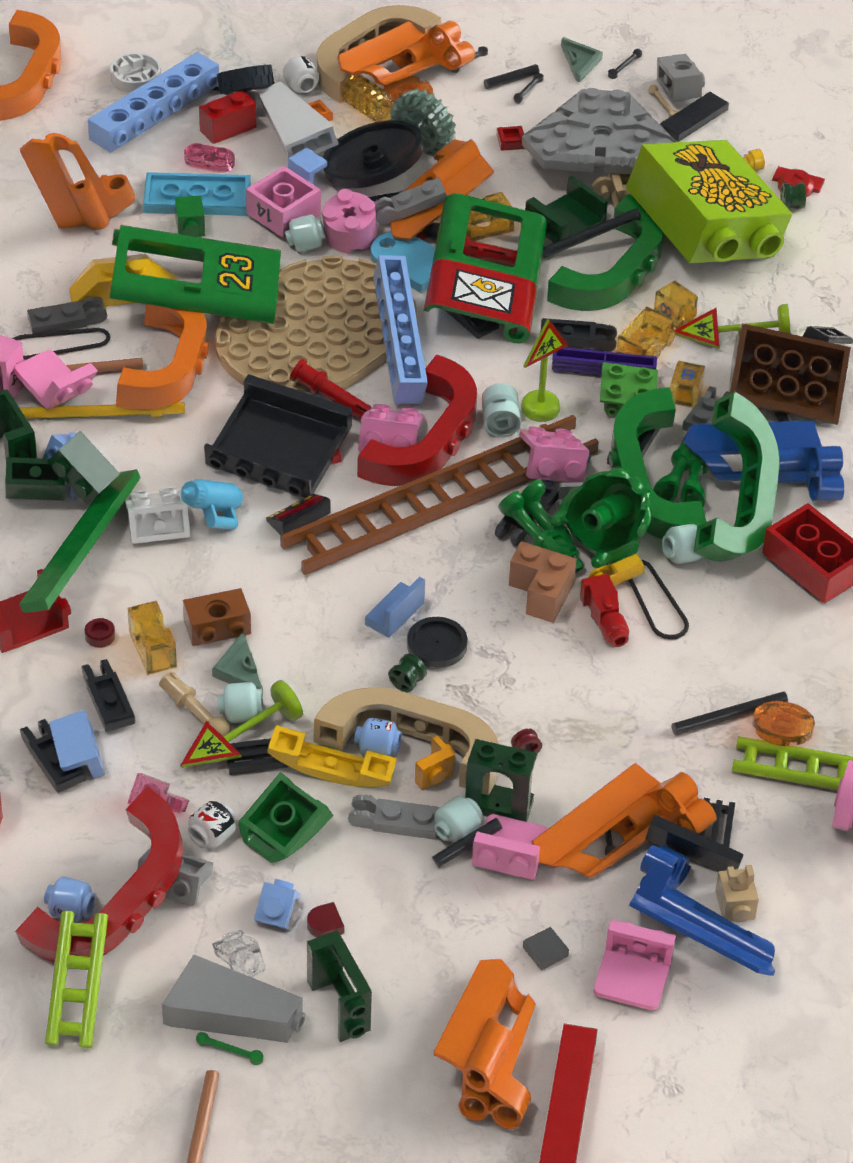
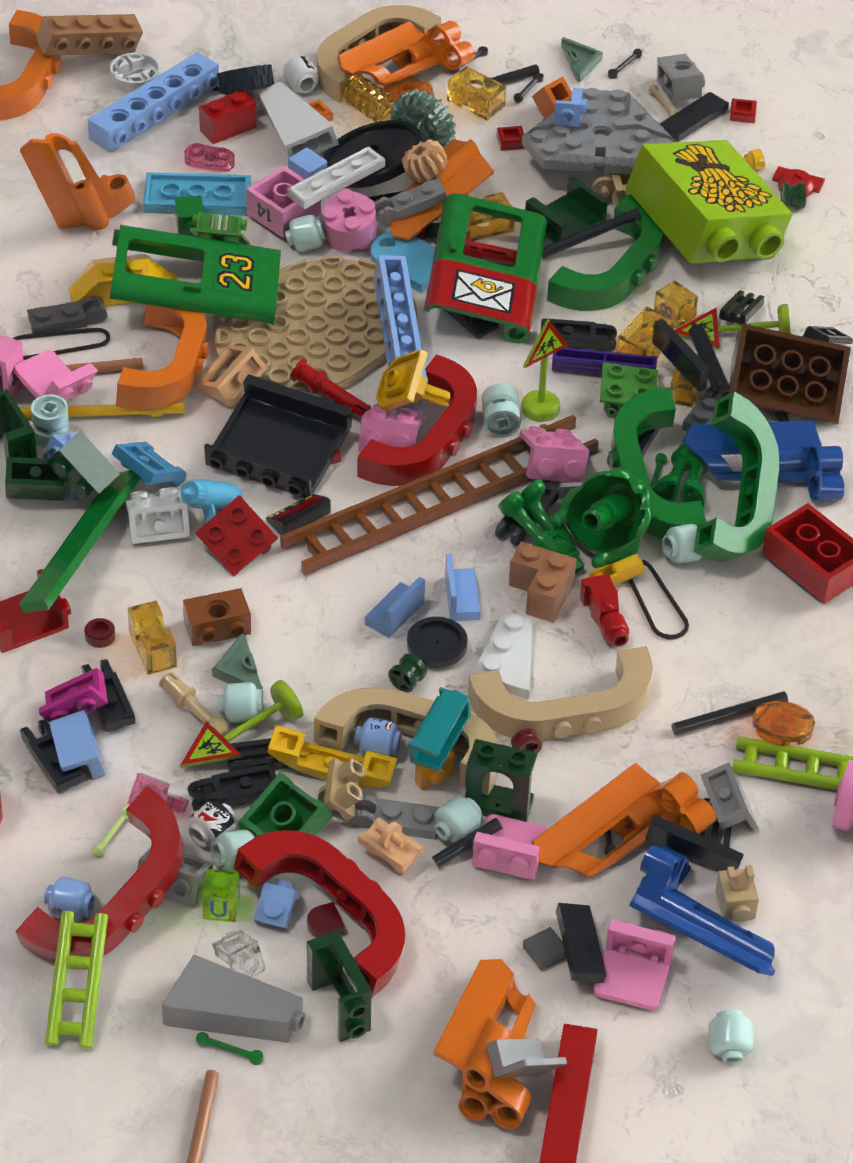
none -> light aqua wheel [31,394,70,448]
none -> medium nougat brick [36,14,143,56]
none -> dark pink bracket [39,668,108,723]
none -> yellowish green hinge [92,805,128,857]
none -> dark azure plate [112,442,187,486]
none -> black hinge [187,764,277,811]
none -> bright green hinge [190,212,250,245]
none -> light nougat tile [194,344,267,407]
none -> red hinge [195,495,278,577]
none -> clear neon green brick [202,869,240,922]
none -> light aqua head [211,830,254,874]
none -> red arch [233,830,405,997]
none -> white tile [287,147,385,209]
none -> tan hips [318,758,365,821]
none -> light nougat hips [358,817,423,876]
none -> yellow piece [376,349,450,411]
none -> light nougat gear [402,139,448,183]
none -> teal window [408,687,471,772]
none -> light blue panel [445,554,480,621]
none -> clear yellow brick [447,66,506,120]
none -> tan arch [468,646,653,741]
none -> white wing [472,611,533,699]
none -> light grey panel [486,1038,567,1078]
none -> orange brick [531,76,572,118]
none -> light blue bracket [554,88,587,127]
none -> black tile [556,903,607,983]
none -> green hinge [650,453,667,489]
none -> black tile [652,318,709,392]
none -> black axle [688,322,730,396]
none -> light grey panel [700,762,759,831]
none -> light aqua head [709,1010,754,1063]
none -> black tile [719,290,764,325]
none -> red tile [729,98,757,123]

